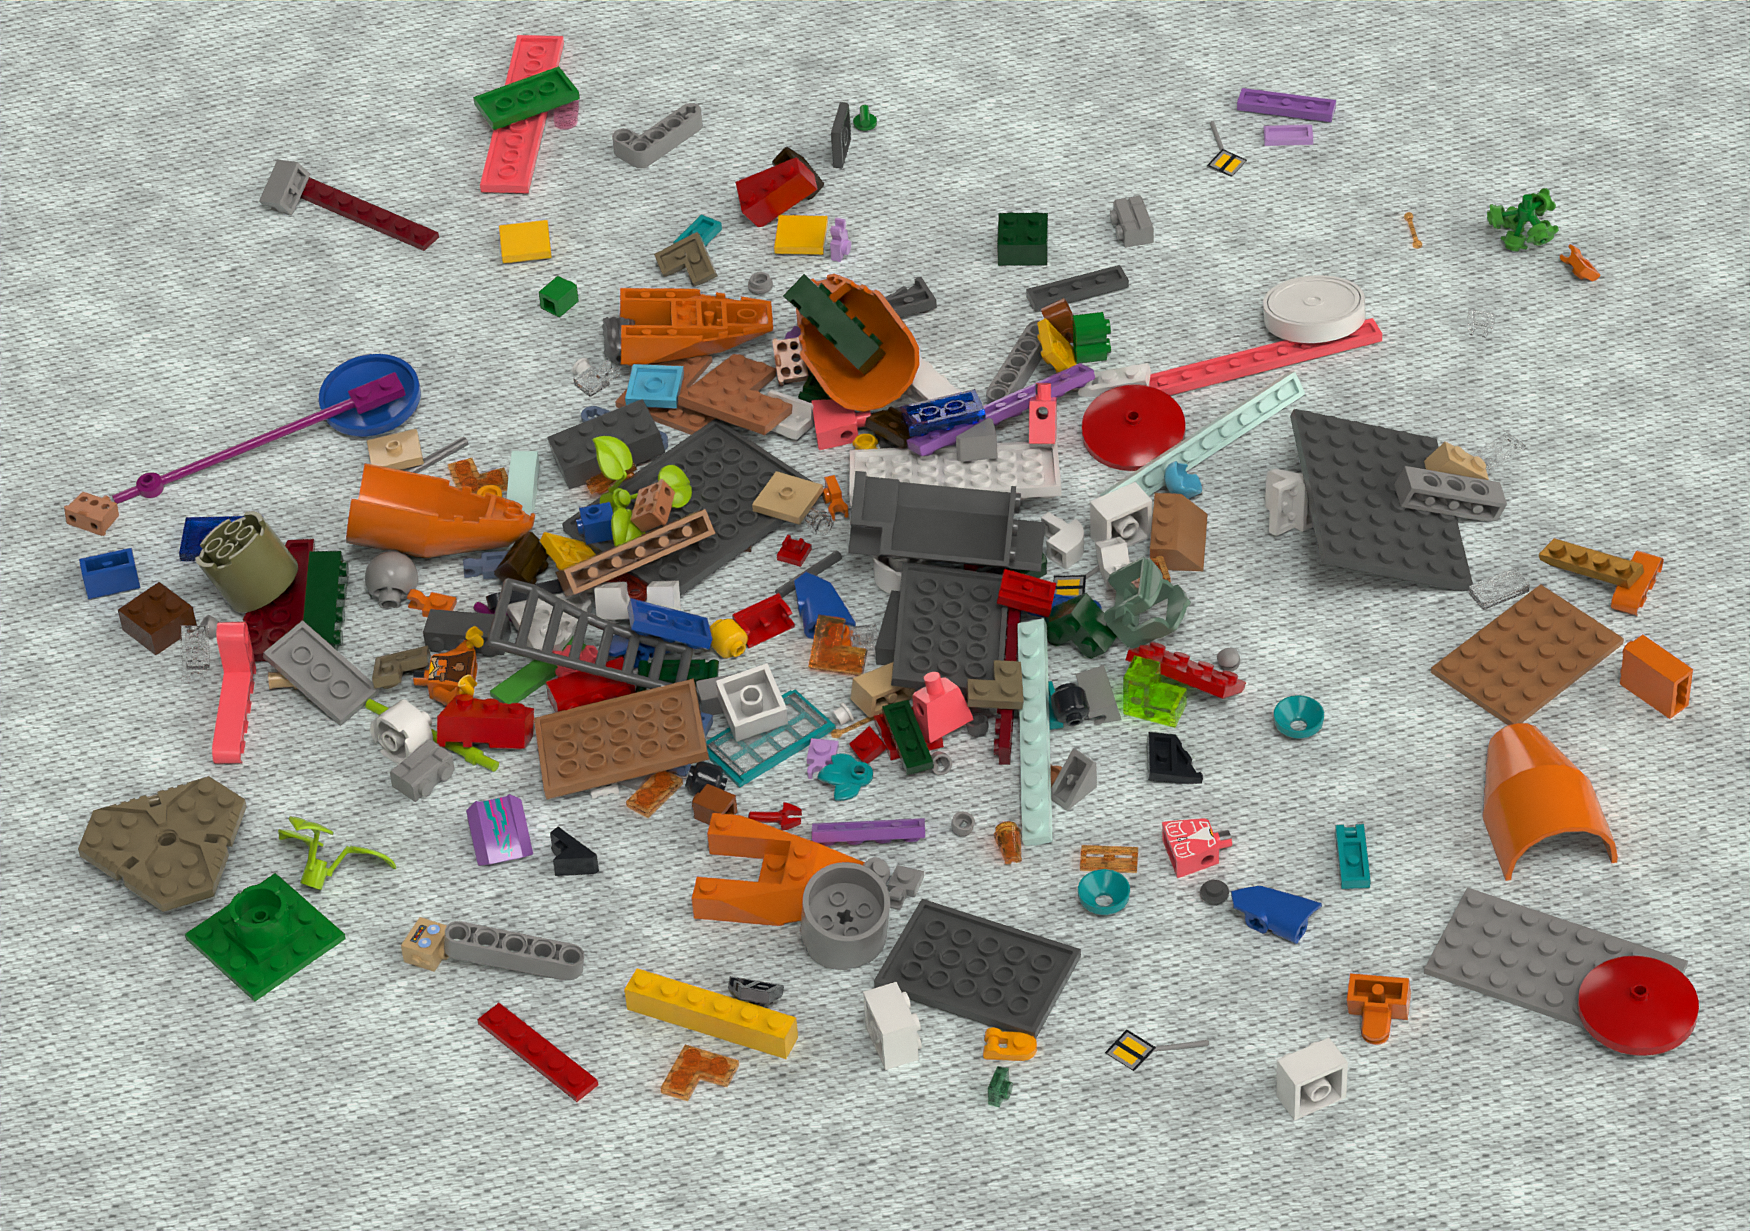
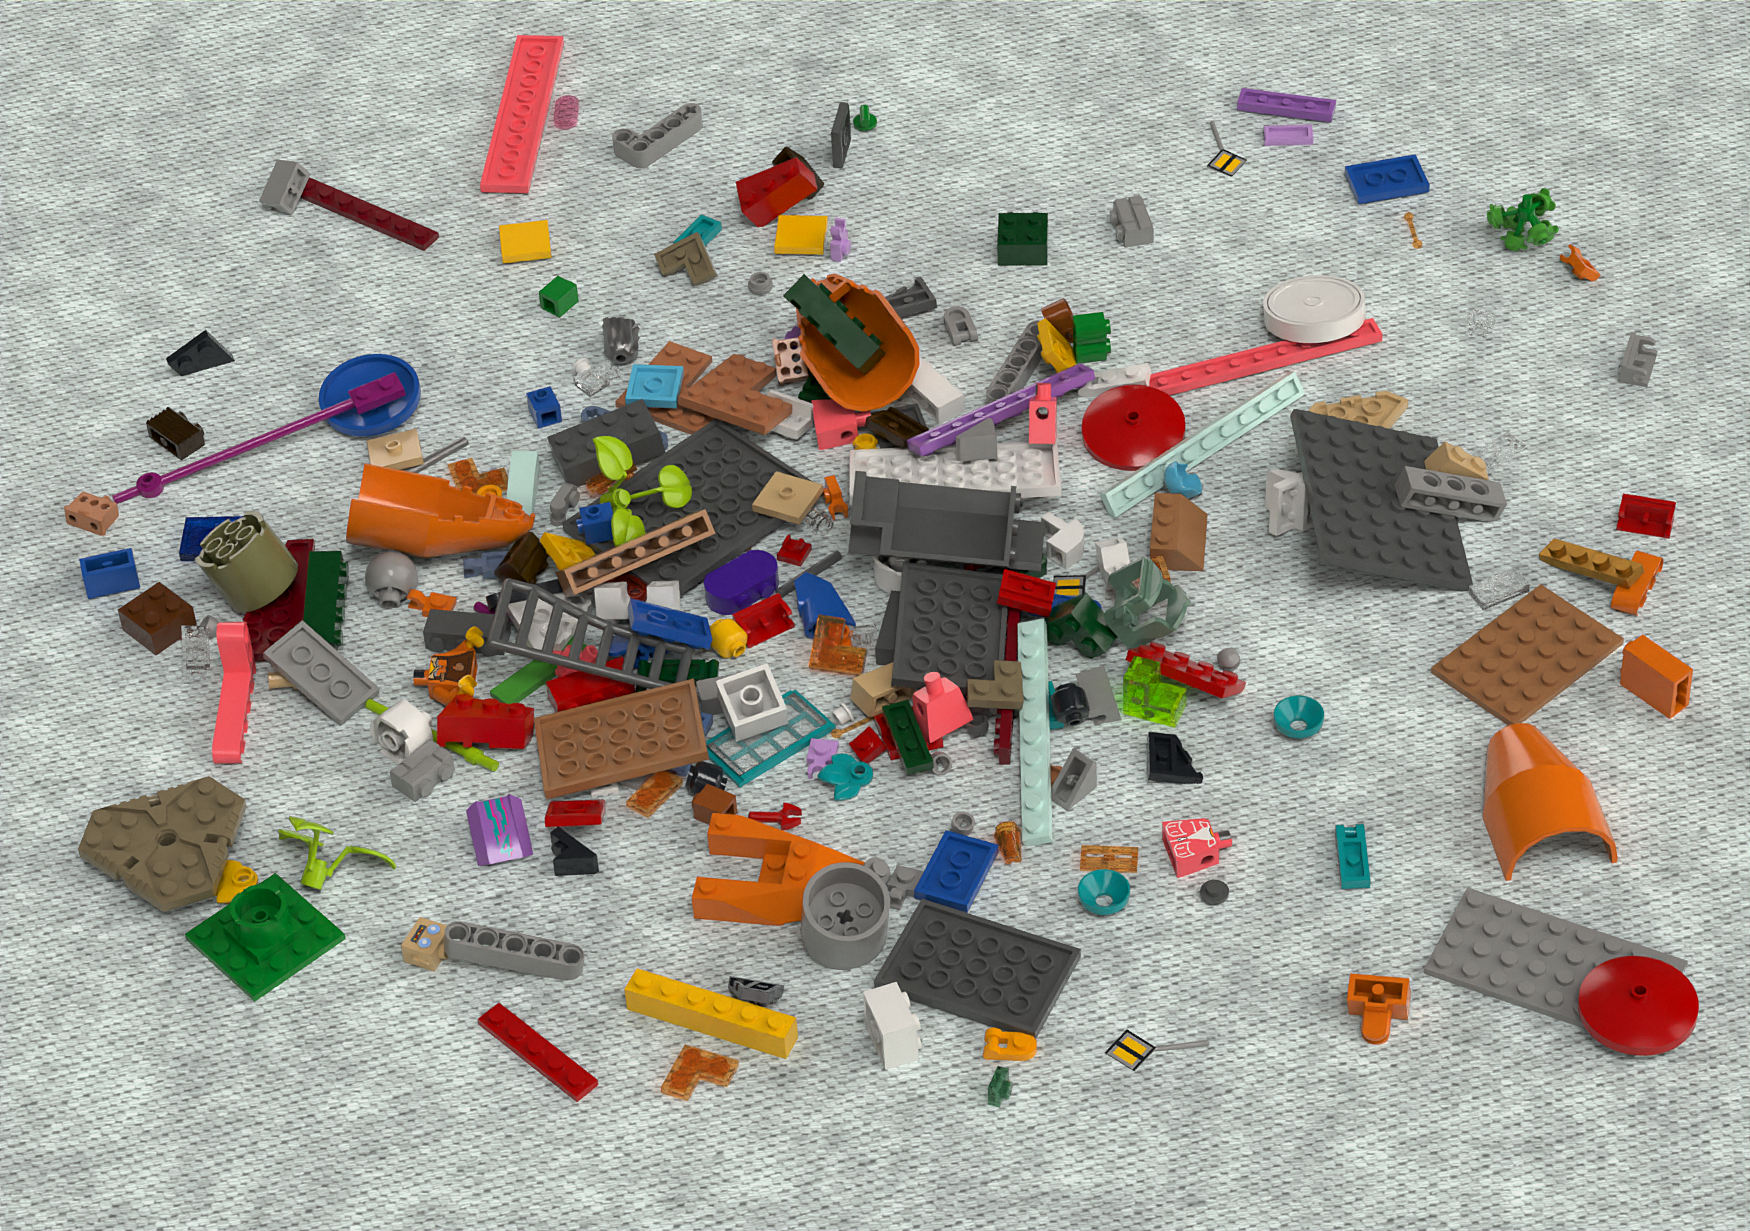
dark tan plate [372,645,431,689] -> none
green plate [473,66,580,130] -> none
orange wedge [620,288,773,366] -> none
nougat piece [631,479,675,532] -> none
medium lavender plate [812,818,925,846] -> none
clear blue plate [900,389,986,437] -> none
dark grey plate [1026,265,1129,312] -> none
white brick [1090,482,1152,547] -> none
blue panel [1231,885,1322,944] -> none
white brick [1276,1038,1348,1121] -> none
none -> dark brown brick [146,407,205,461]
none -> black wing [166,330,235,376]
none -> yellow plate [215,860,258,903]
none -> blue brick [526,386,562,429]
none -> red plate [545,799,605,827]
none -> light grey plate [550,482,580,527]
none -> dark purple brick [704,550,779,615]
none -> blue plate [914,830,999,913]
none -> light grey plate [944,306,978,346]
none -> tan plate [1308,391,1408,429]
none -> blue plate [1345,154,1430,204]
none -> red hinge [1616,493,1676,539]
none -> light grey hinge [1619,332,1658,387]

